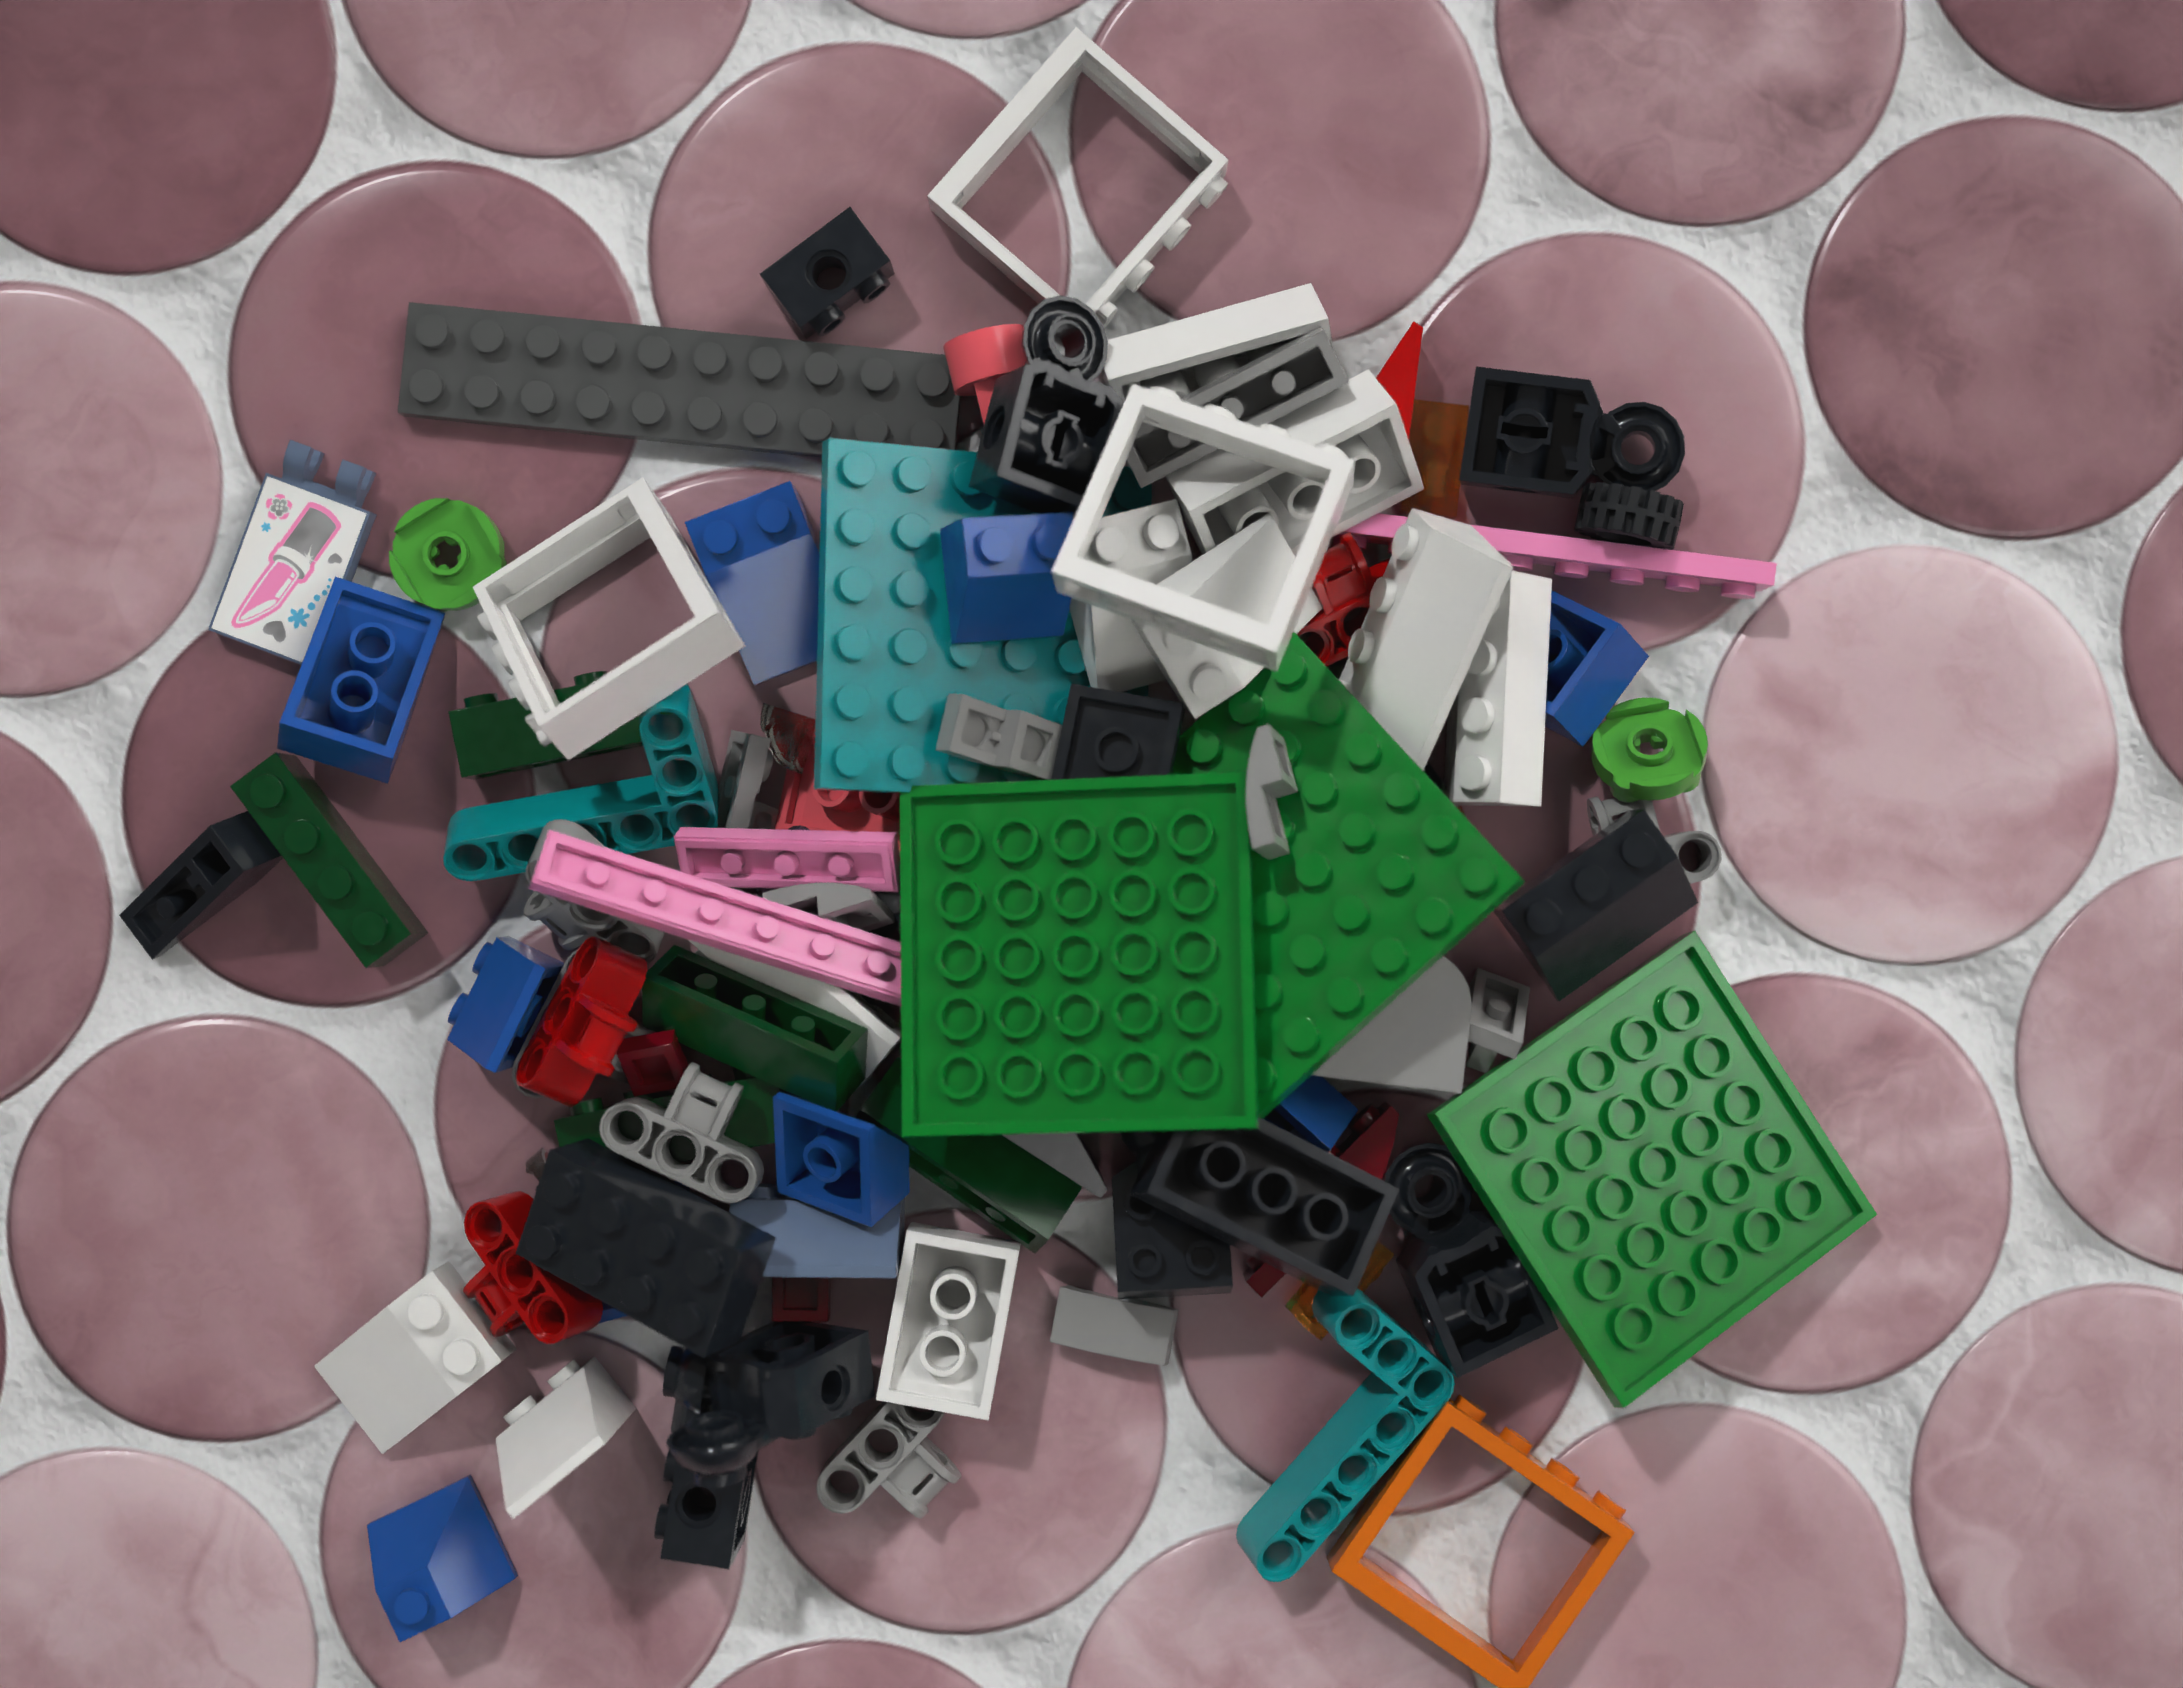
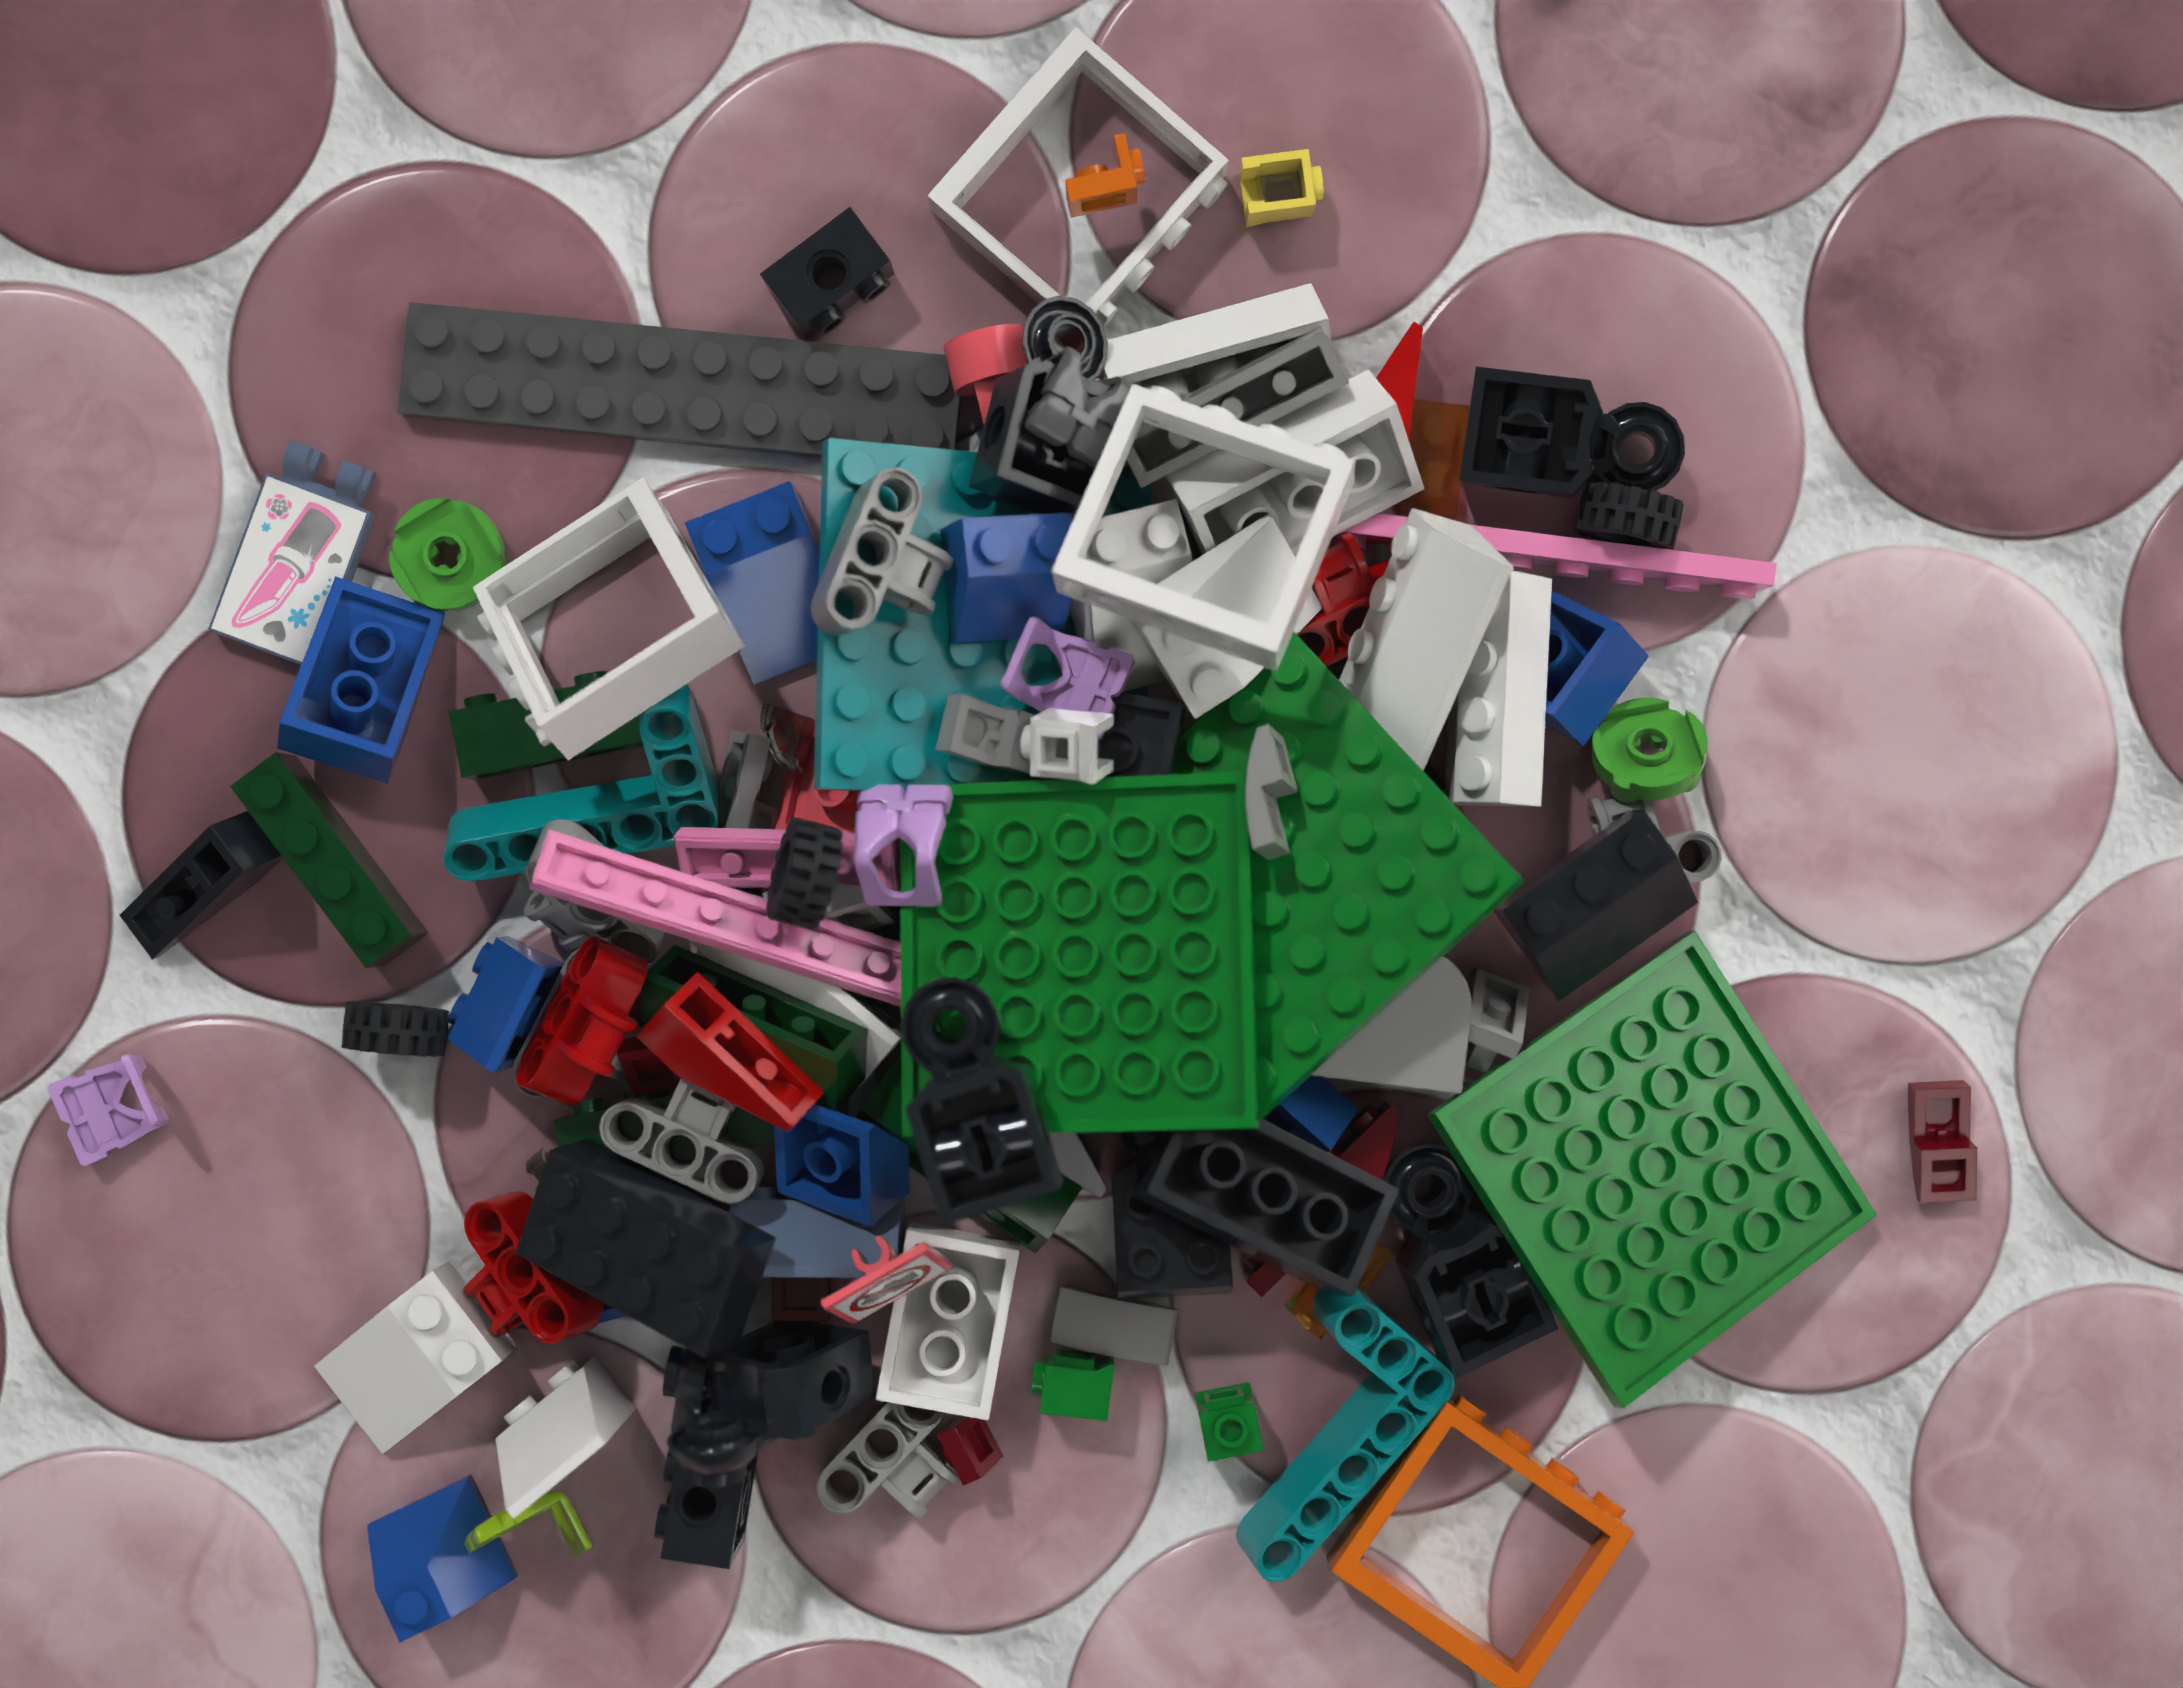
none -> lavender piece [47,1054,170,1166]
none -> black tyre [341,1001,449,1057]
none -> lime piece [464,1491,593,1558]
none -> red slope [636,972,824,1132]
none -> black tyre [766,817,843,930]
none -> light grey piece [811,468,954,636]
none -> piece [820,1235,953,1324]
none -> lavender piece [854,785,953,906]
none -> black brick [901,977,1063,1226]
none -> dark red plate [937,1415,1003,1486]
none -> lavender piece [1001,617,1135,740]
none -> white window [1020,708,1114,784]
none -> dark grey piece [1025,346,1132,470]
none -> green window [1030,1349,1114,1422]
none -> orange bracket [1065,133,1146,218]
none -> green window [1194,1382,1264,1462]
none -> light yellow window [1239,149,1324,227]
none -> dark red slope [1908,1080,1977,1204]

